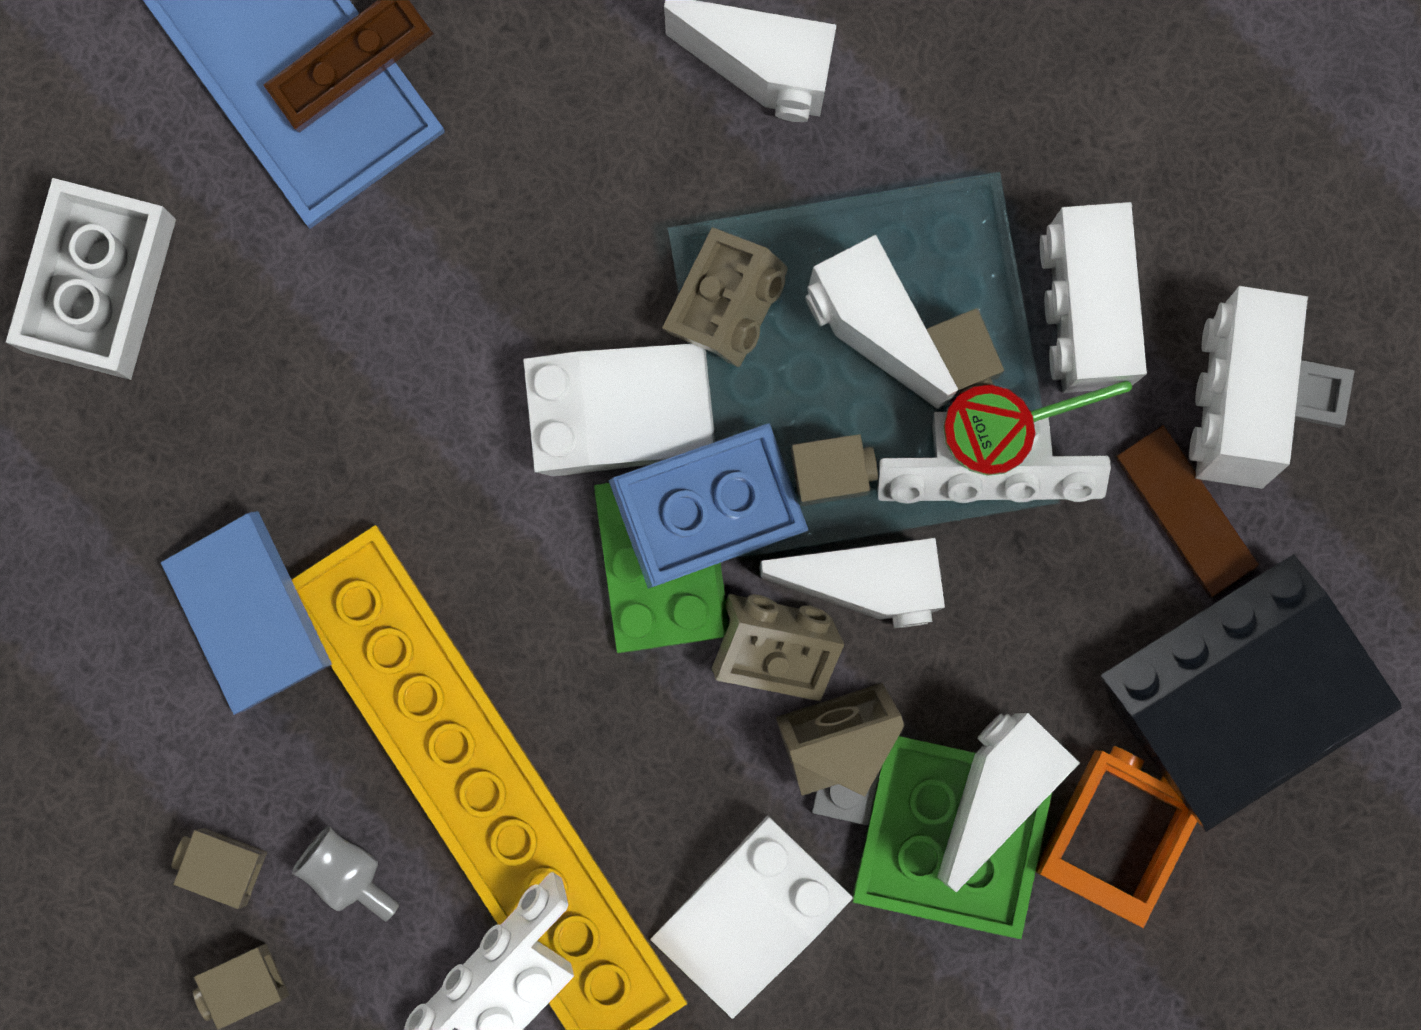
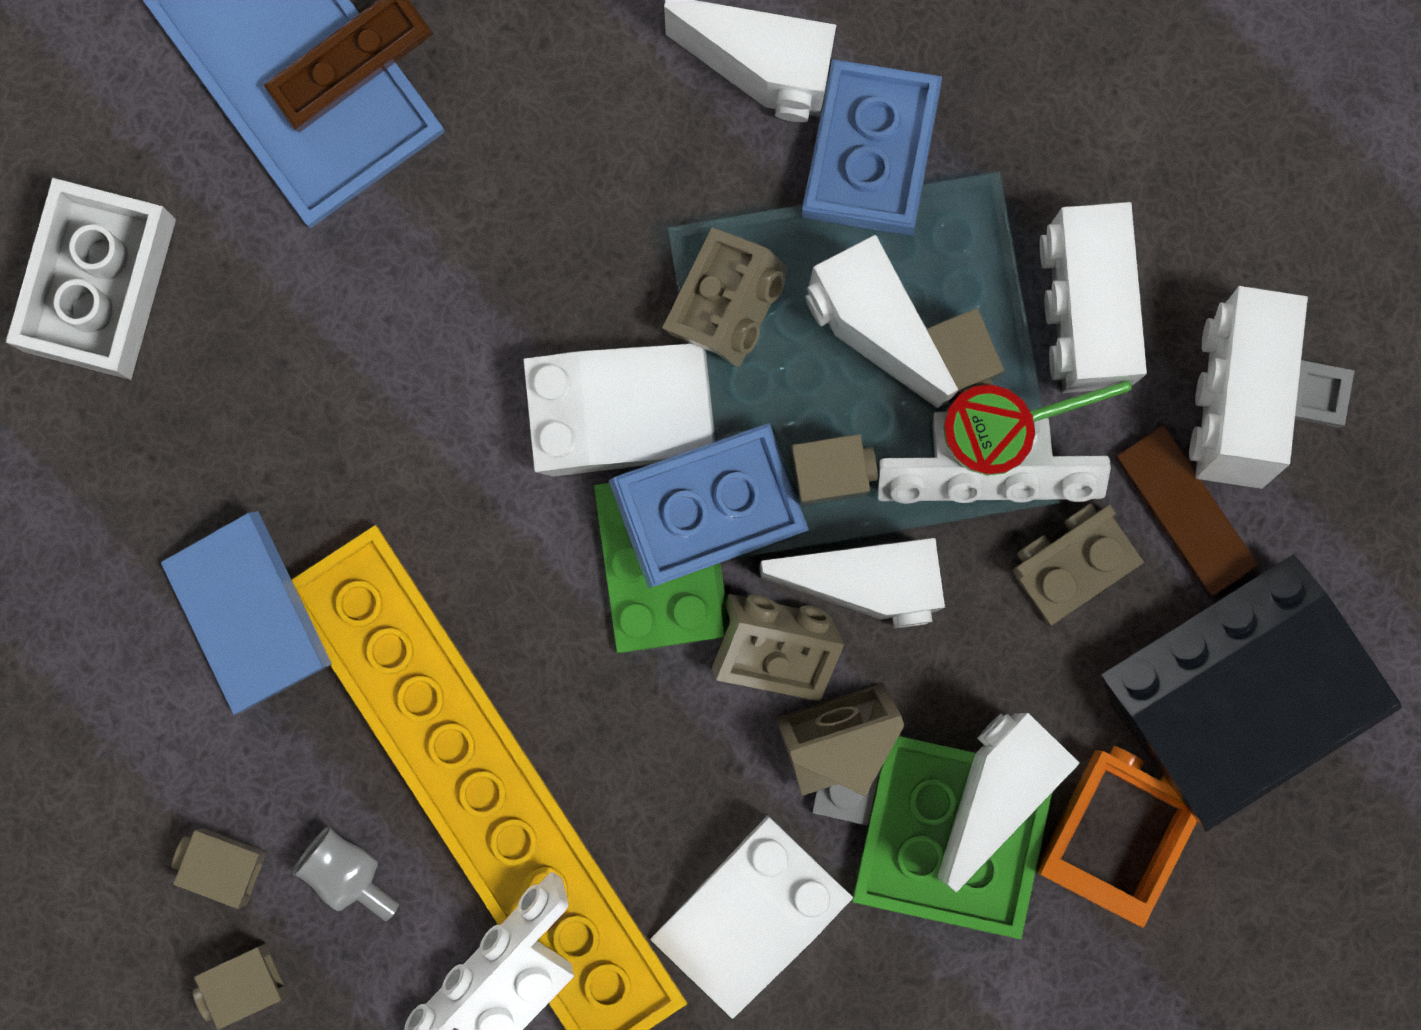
none -> medium blue tile [802,59,942,236]
none -> dark tan bracket [1011,503,1144,626]

